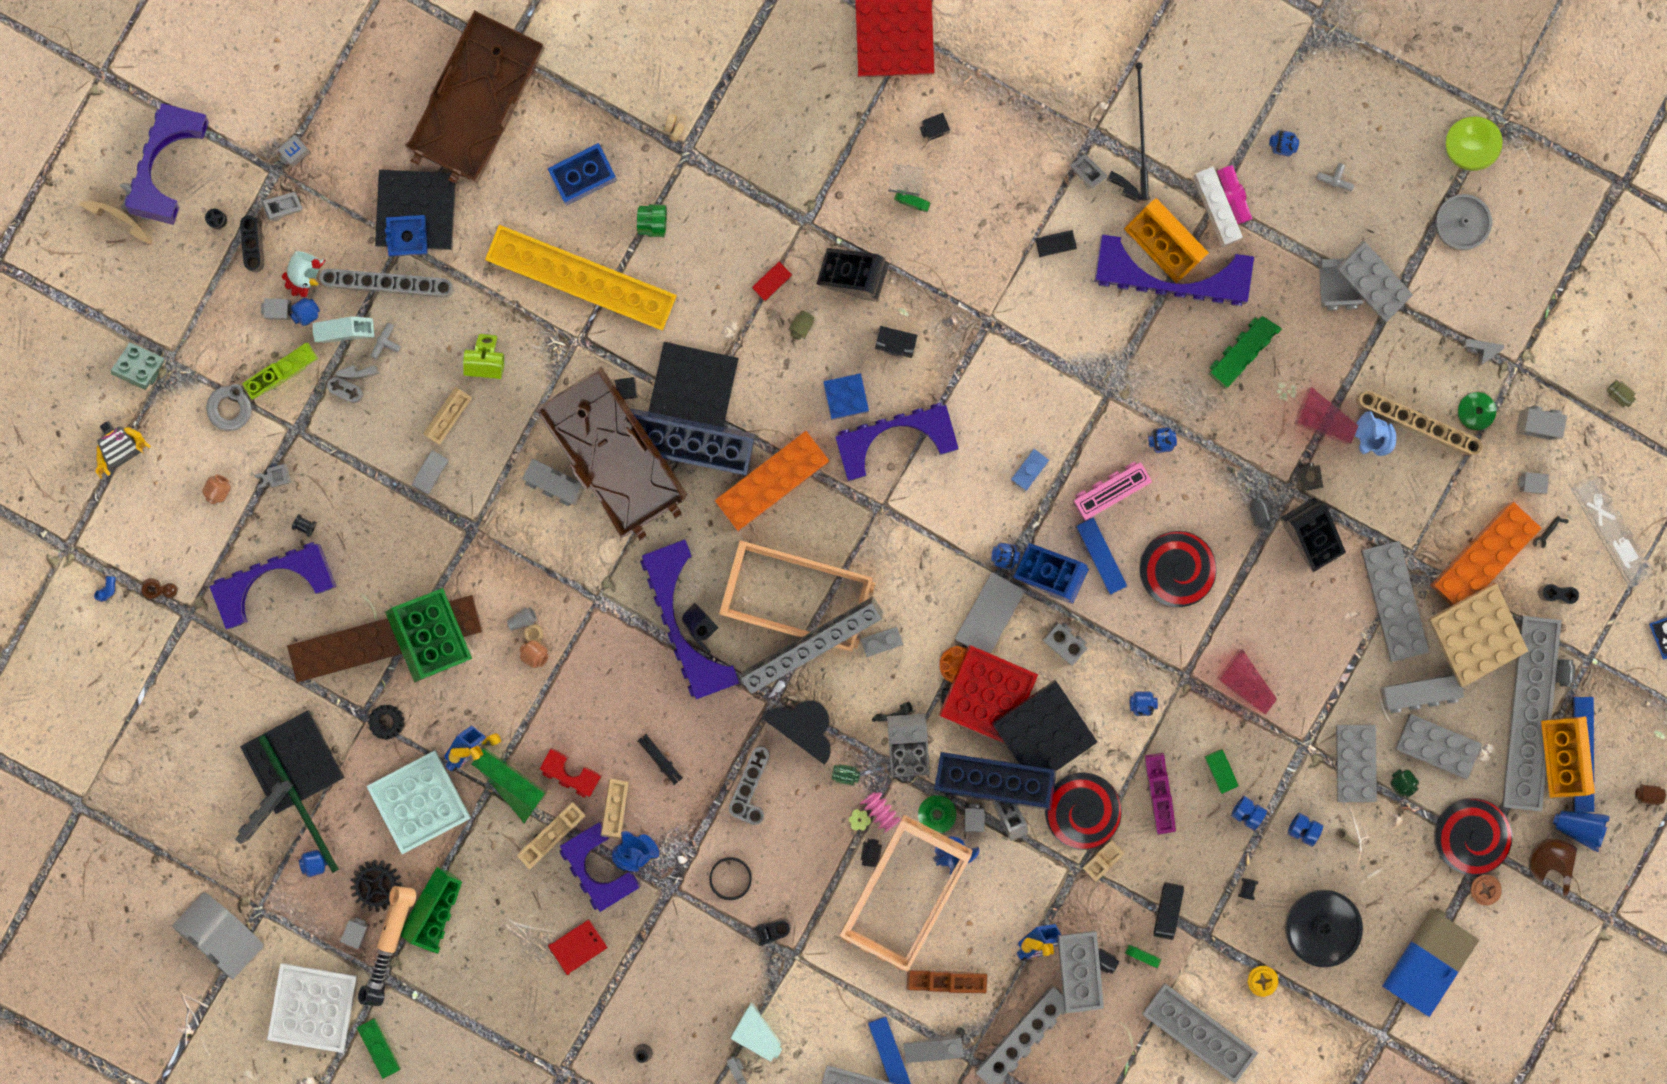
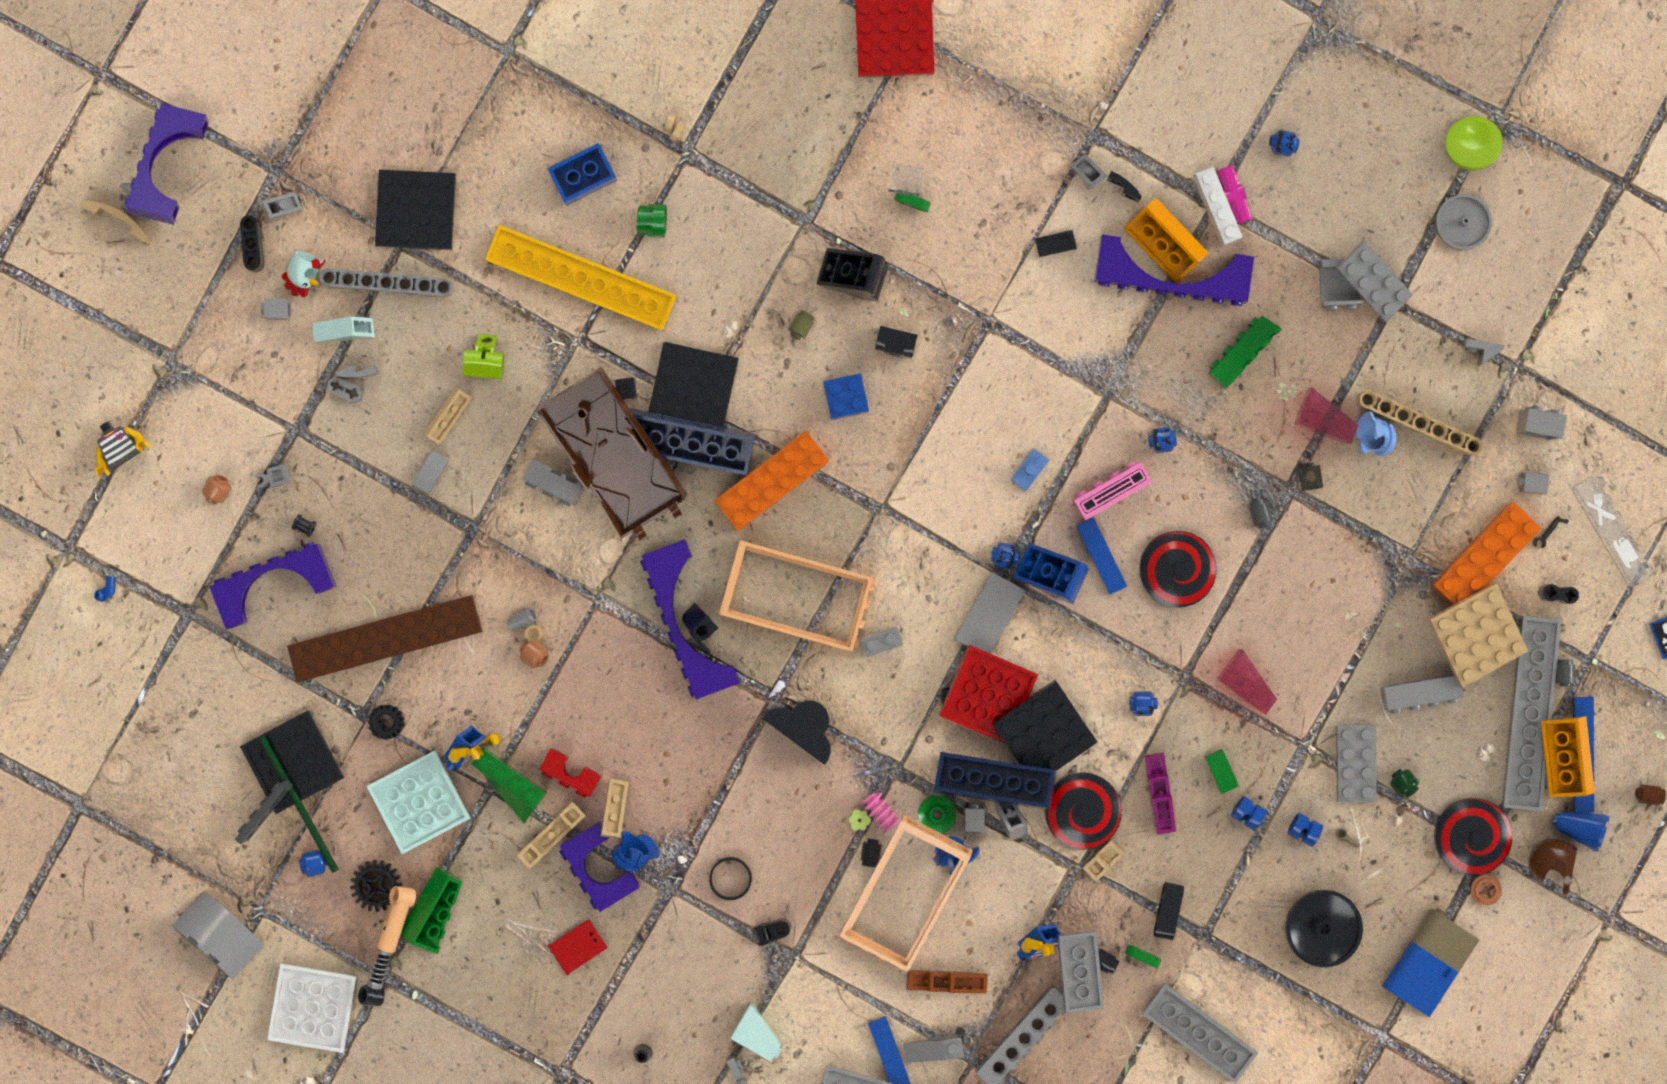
sand green plate [111,343,164,390] -> none
reddish brown plate [141,578,178,599] -> none
black wheel [205,208,227,229] -> none
light grey piece [206,384,252,431] -> none
lime slope [242,343,318,400] -> none
light grey brick [278,135,310,167] -> none
blue head [290,298,320,326] -> none
light grey brick [340,917,370,949] -> none
green plate [357,1018,401,1079] -> none
light grey piece [370,323,401,359] -> none
blue piece [385,215,428,257] -> none
green slope [385,588,472,683] -> none
reddish brown piece [405,10,545,184] -> none
black pin [637,733,683,785] -> none
light grey beam [729,746,770,825] -> none
brick [741,596,883,694] -> none
red tile [752,261,793,302] -> none
clear green brick [832,764,861,786] -> none
dark purple arch [835,403,959,481] -> none
pearl dark grey piece [872,702,913,722] -> none
light grey slope [887,714,930,778] -> none
black brick [919,112,950,142] -> none
orange dish [939,646,967,683] -> none
light grey brick [1042,623,1088,666] -> none
black piece [1135,62,1150,201] -> none
black bush [1238,877,1259,900] -> none
yellow gear [1247,965,1278,997] -> none
black brick [1280,497,1346,573] -> none
light grey piece [1316,163,1355,191] -> none
light grey plate [1361,541,1429,662] -> none
light grey plate [1395,714,1482,779] -> none
green dish [1458,392,1496,430] -> none
olive brick [1606,380,1636,408] -> none

